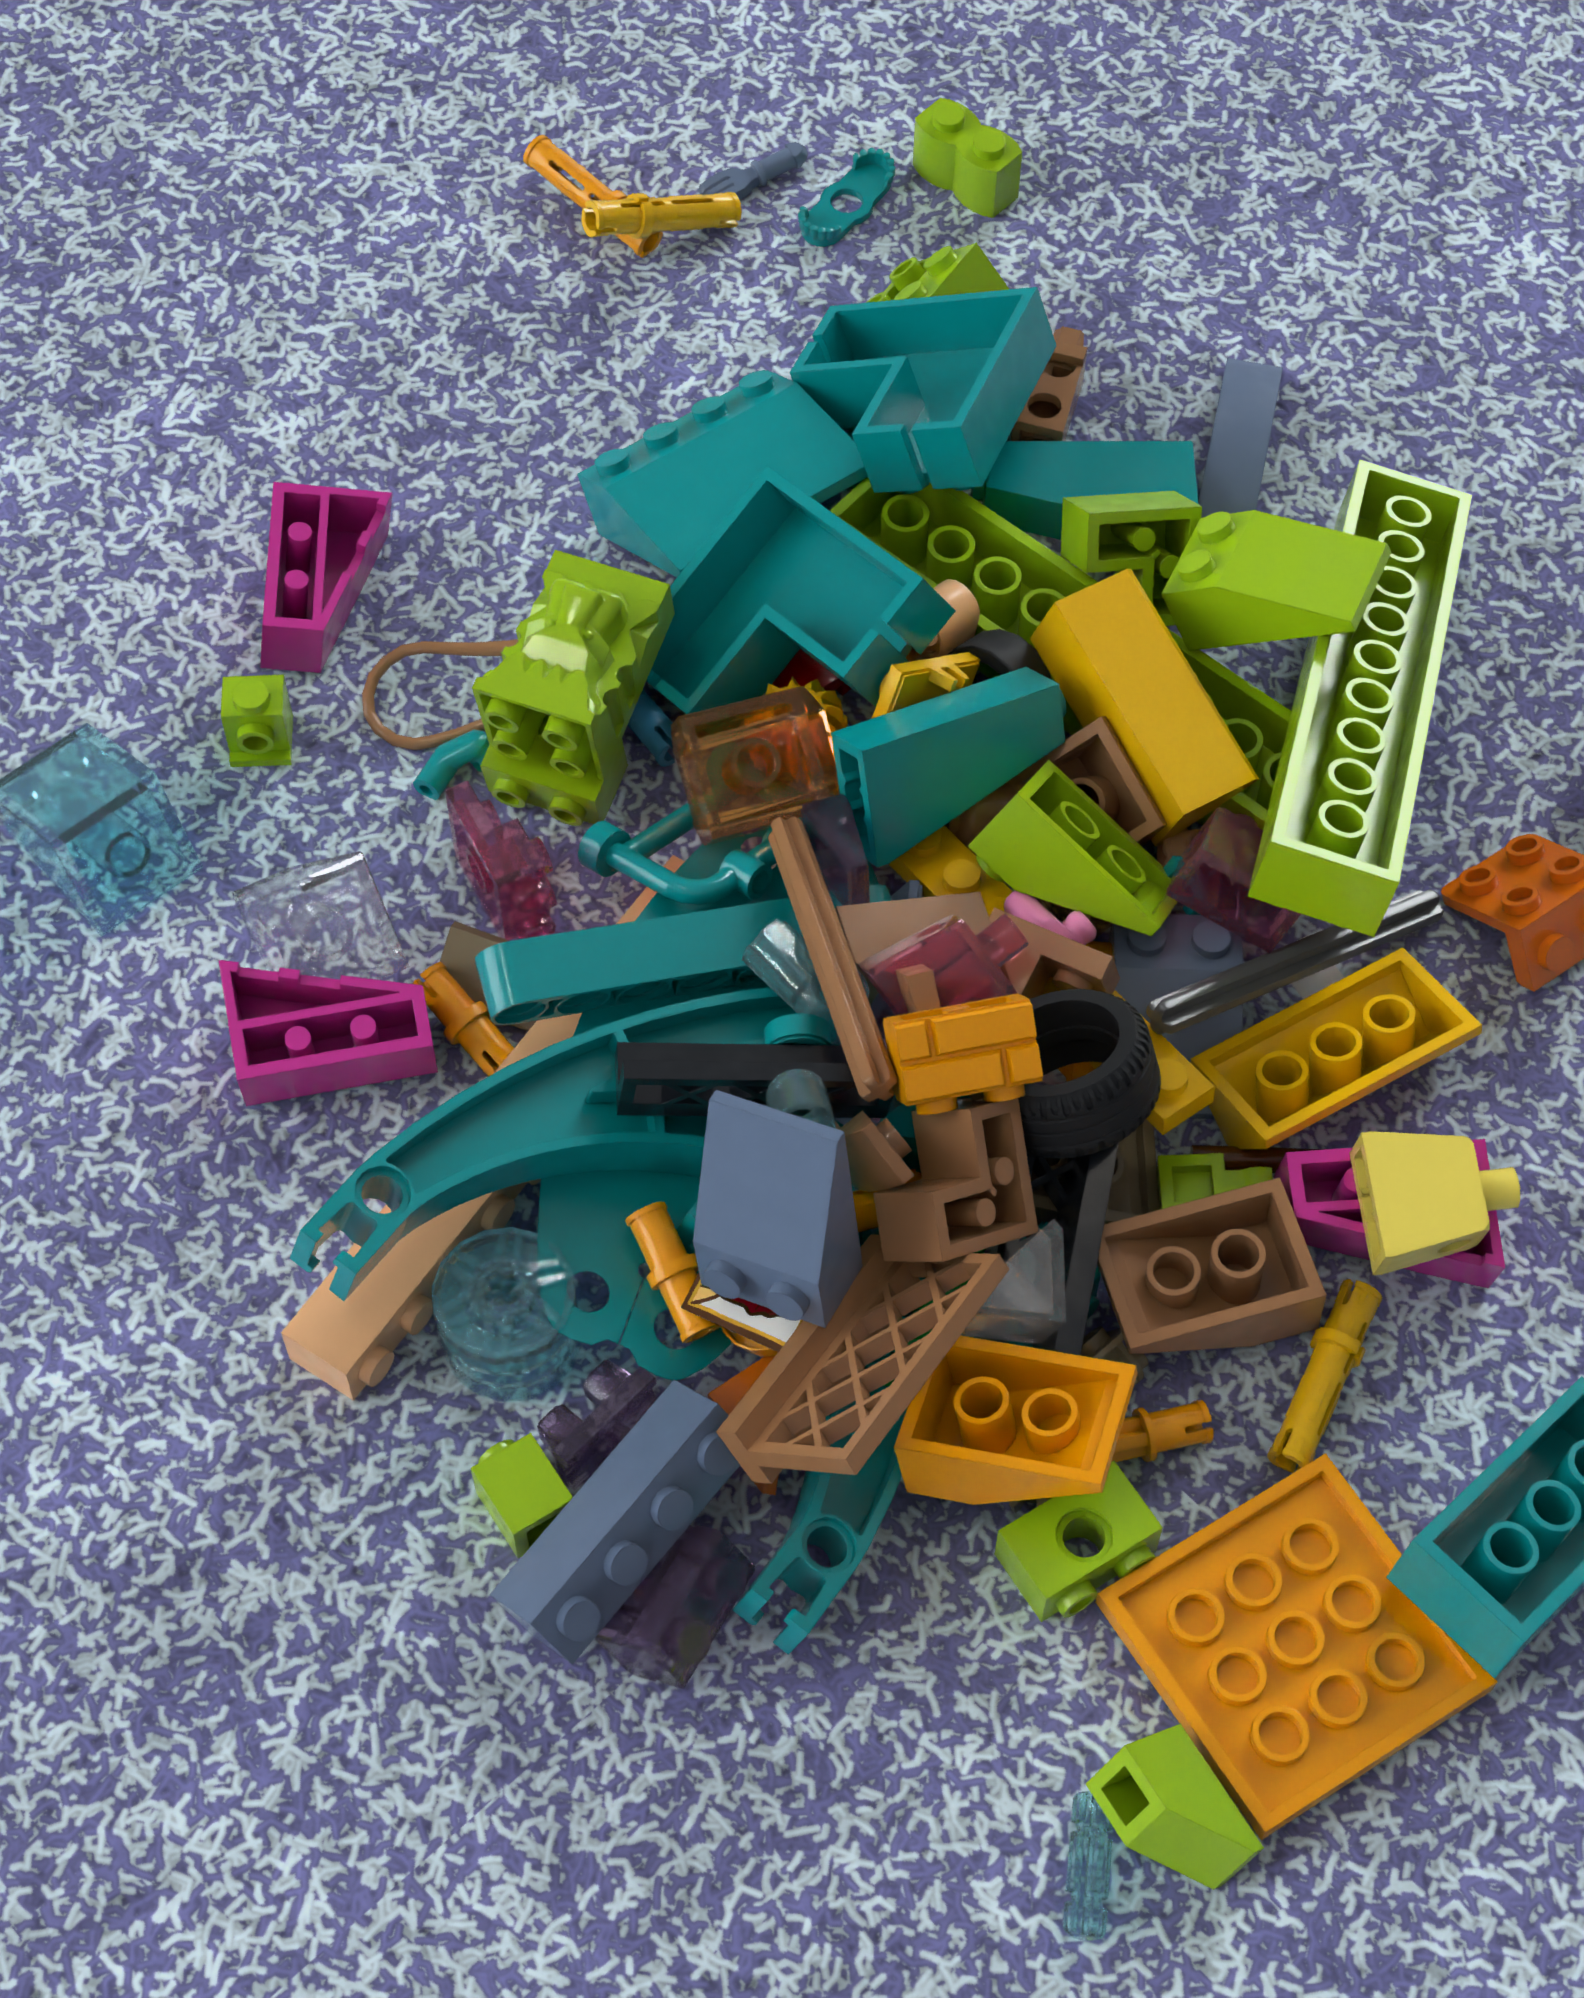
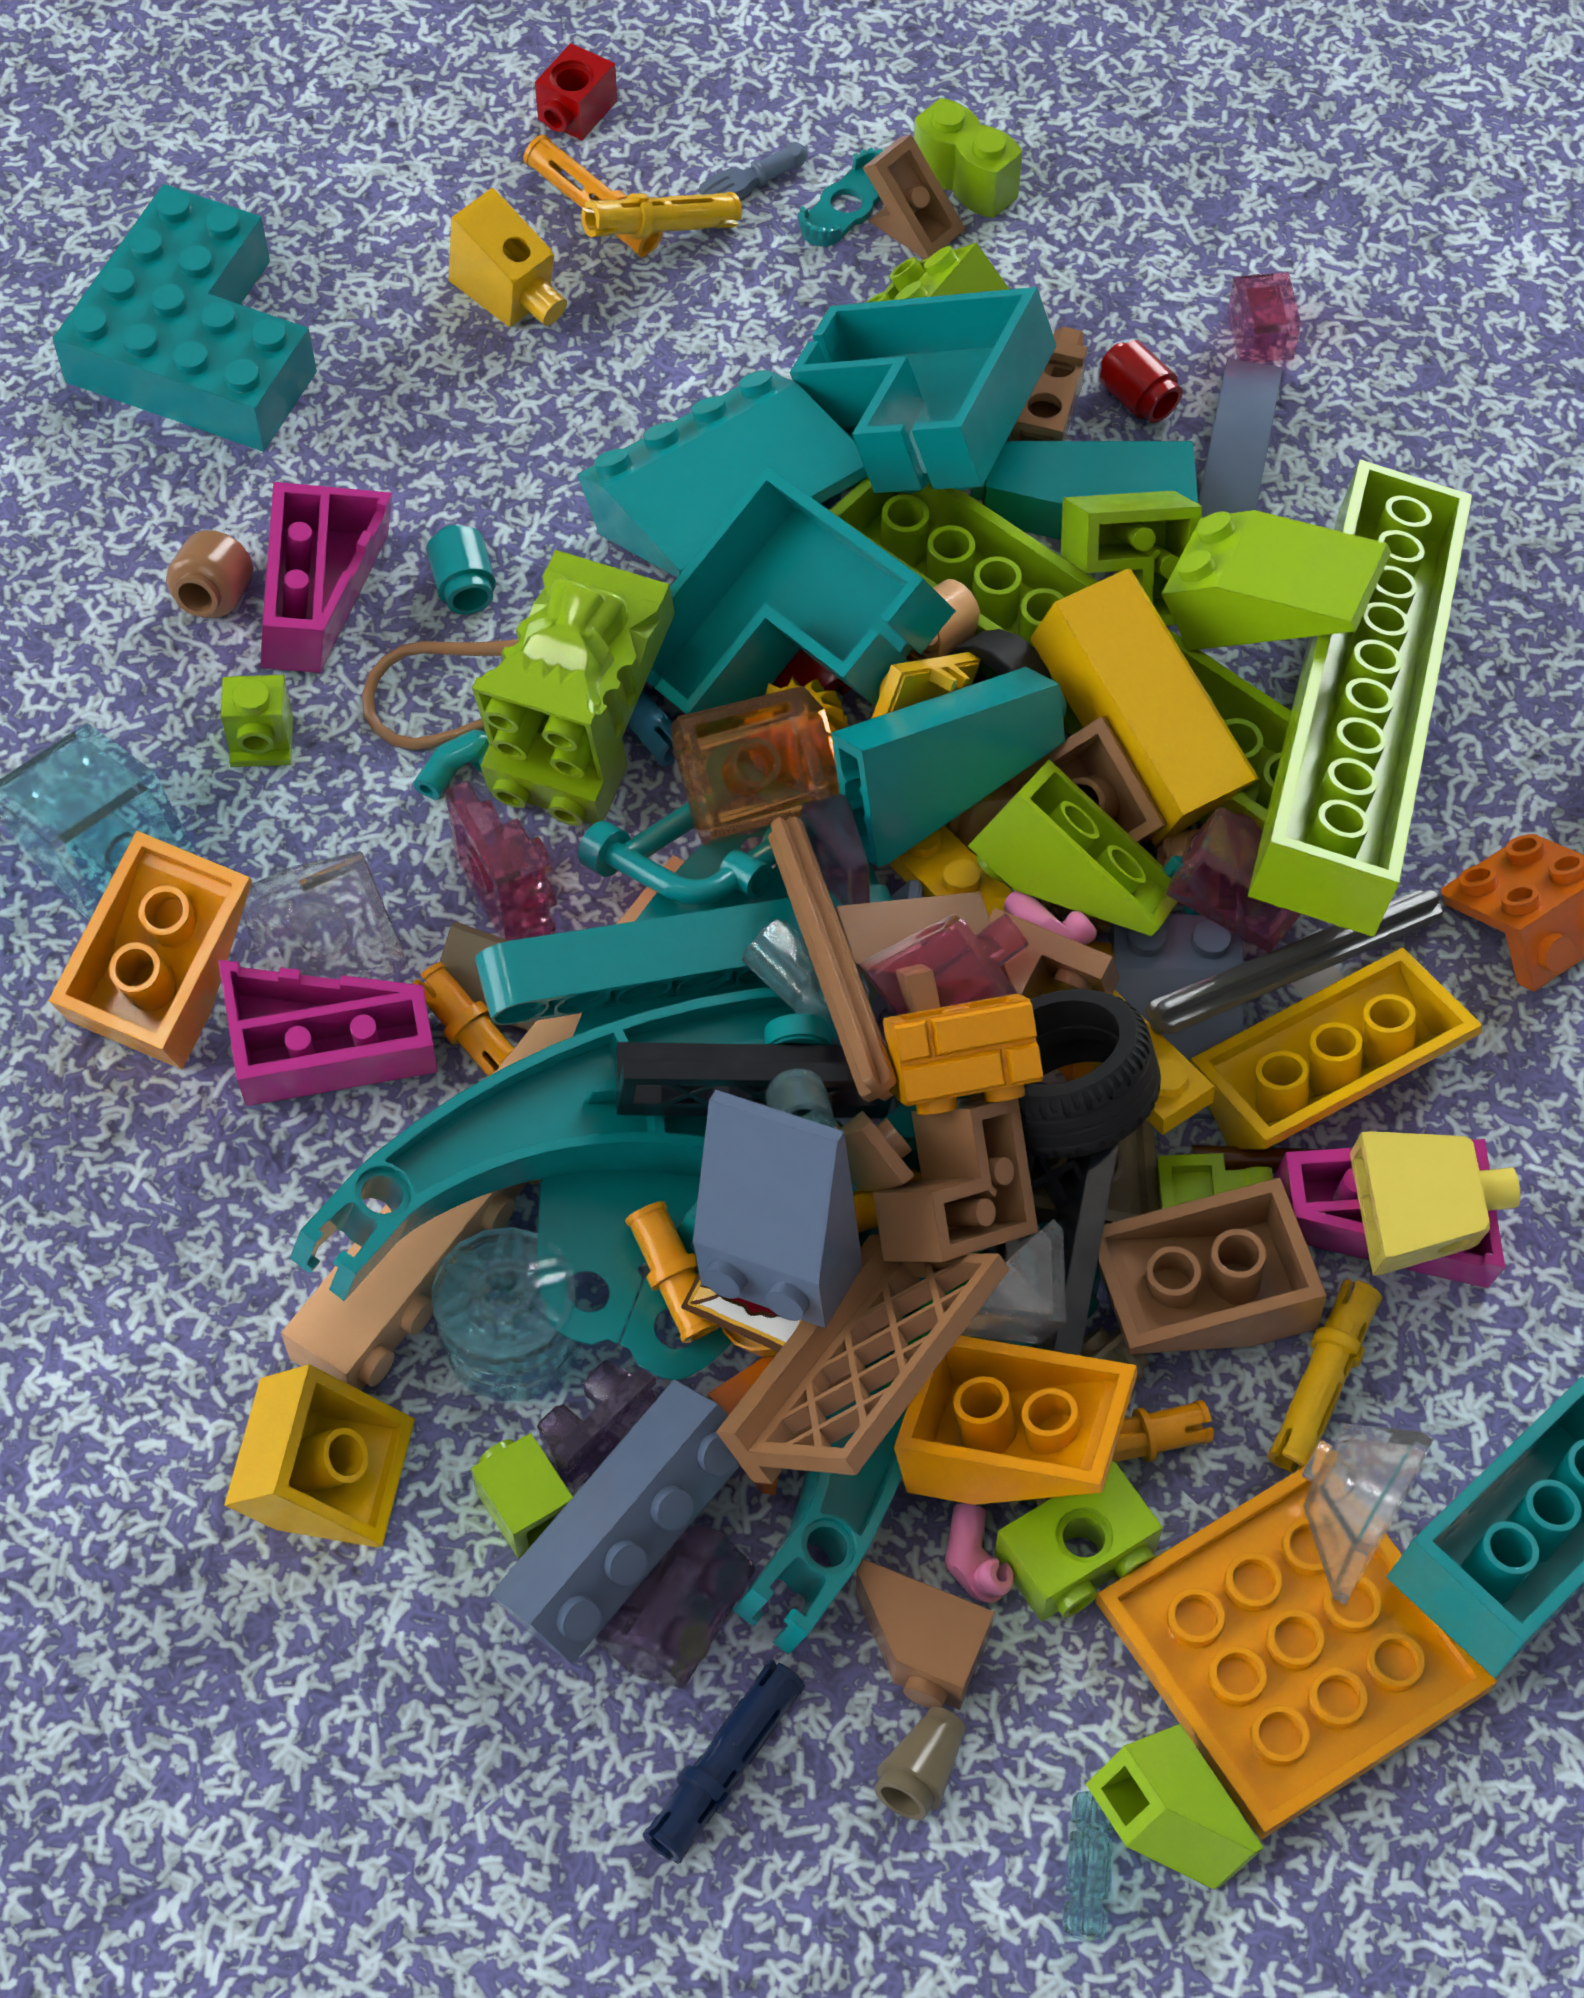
none -> light orange slope [48,830,252,1070]
none -> teal brick [52,184,317,452]
none -> medium nougat head [166,530,254,618]
none -> yellow slope [224,1364,415,1547]
none -> teal brick [426,525,496,615]
none -> yellow torso [448,187,567,326]
none -> red brick [535,43,617,141]
none -> dark blue pin [643,1660,805,1864]
none -> medium nougat slope [855,1558,995,1710]
none -> medium nougat slope [863,134,966,259]
none -> dark tan cone [875,1706,966,1820]
none -> bright pink arm [945,1503,1014,1603]
none -> red brick [1099,340,1183,423]
none -> clear pink brick [1227,272,1301,363]
none -> clear slope [1302,1424,1434,1605]

